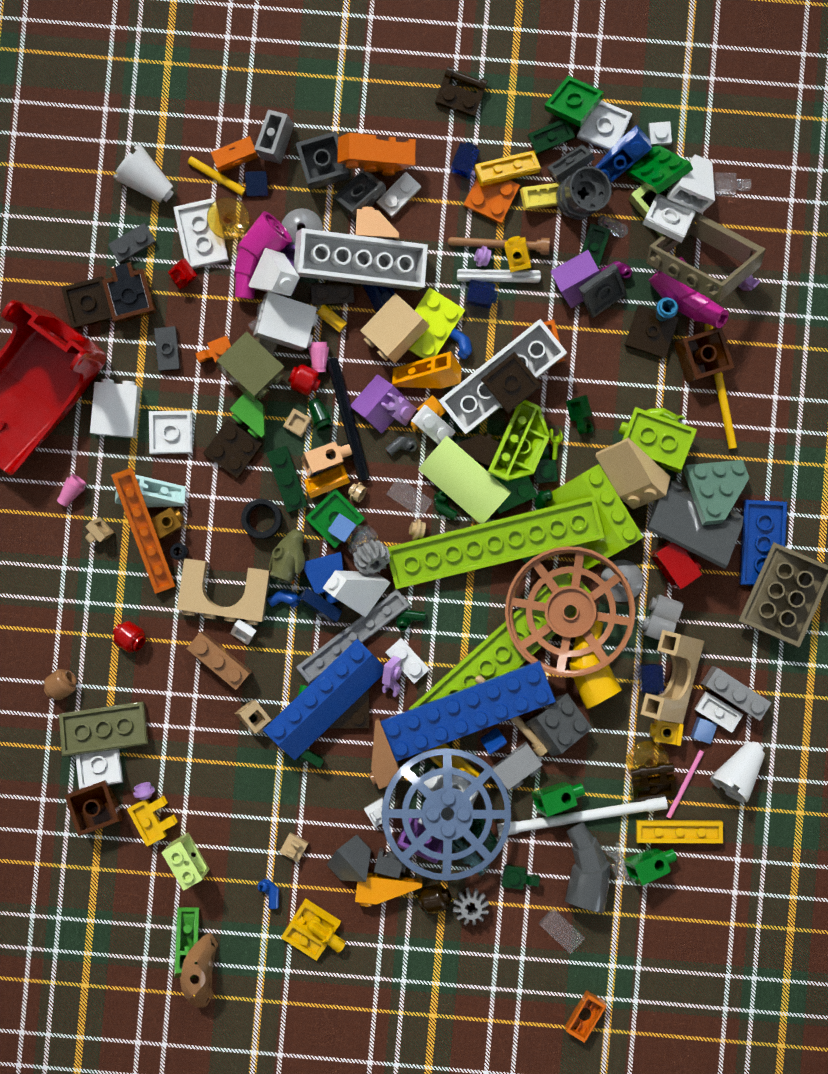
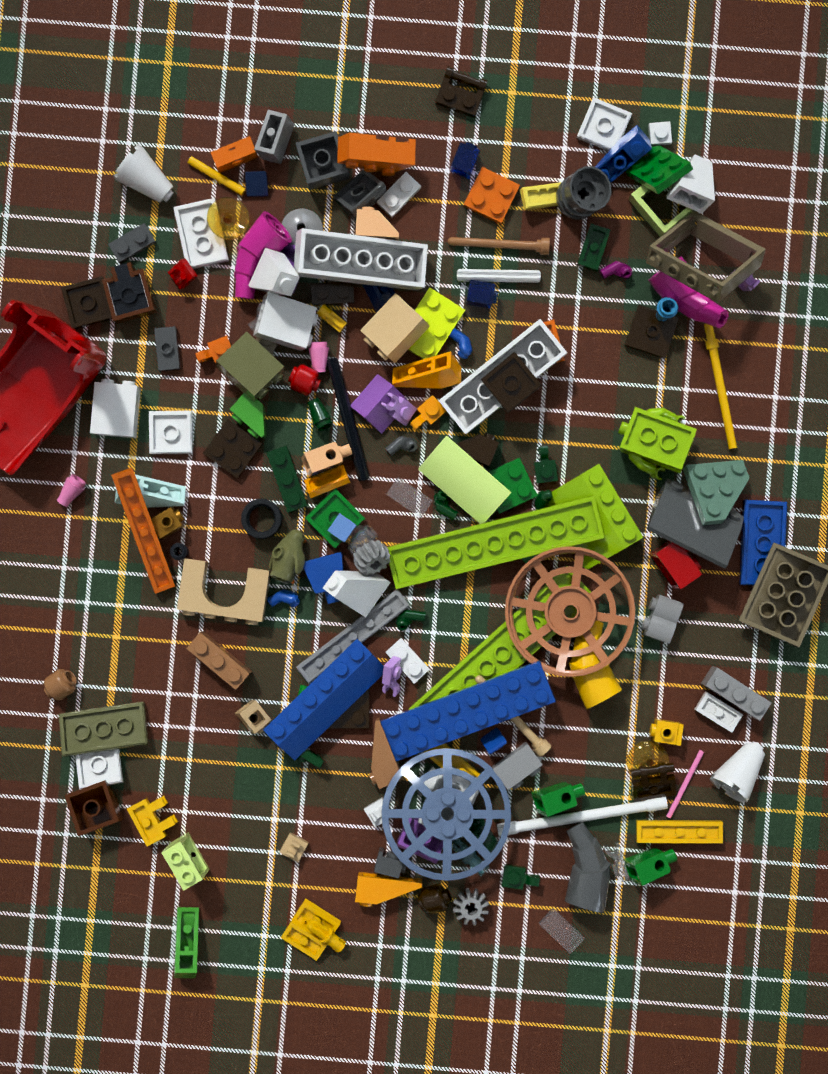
tan tile [85,517,114,544] -> none
red head [113,621,146,653] -> none
lavender plate [133,782,155,800] -> none
medium nougat piece [180,933,218,1008] -> none
white plate [230,619,256,645] -> none
blue arm [257,879,279,909] -> none
tan tile [283,408,312,438] -> none
dark blue slope [297,588,342,623] -> none
dark grey slope [327,835,371,882] -> none
tan plate [348,482,367,503] -> none
tan plate [409,519,426,540] -> none
white plate [411,404,456,445] -> none
yellow tile [474,150,541,186] -> none
lavender plate [474,246,491,267] -> none
lime wedge [488,400,550,481] -> none
yellow brick [504,236,531,273] -> none
dark grey brick [526,693,592,756] -> none
dark green plate [527,119,575,155] -> none
green plate [545,76,604,127] -> none
dark grey plate [547,144,595,182] -> none
lime hand [549,429,563,460] -> none
medium lavender slope [551,250,600,308] -> none
orange piece [565,990,607,1043] -> none
dark green plate [566,395,594,435] -> none
dark grey tile [579,263,627,318] -> none
tan slope [595,438,671,509] -> none
clear arm [597,215,629,238] -> none
light grey dish [601,560,643,602] -> none
clear blue brick [638,664,664,695] -> none
tan arch [640,630,704,724] -> none
white plate [642,194,696,243] -> none
reddish brown slope [674,327,735,383] -> none
medium blue slope [690,717,718,744] -> none
clear plate [714,172,751,196] -> none

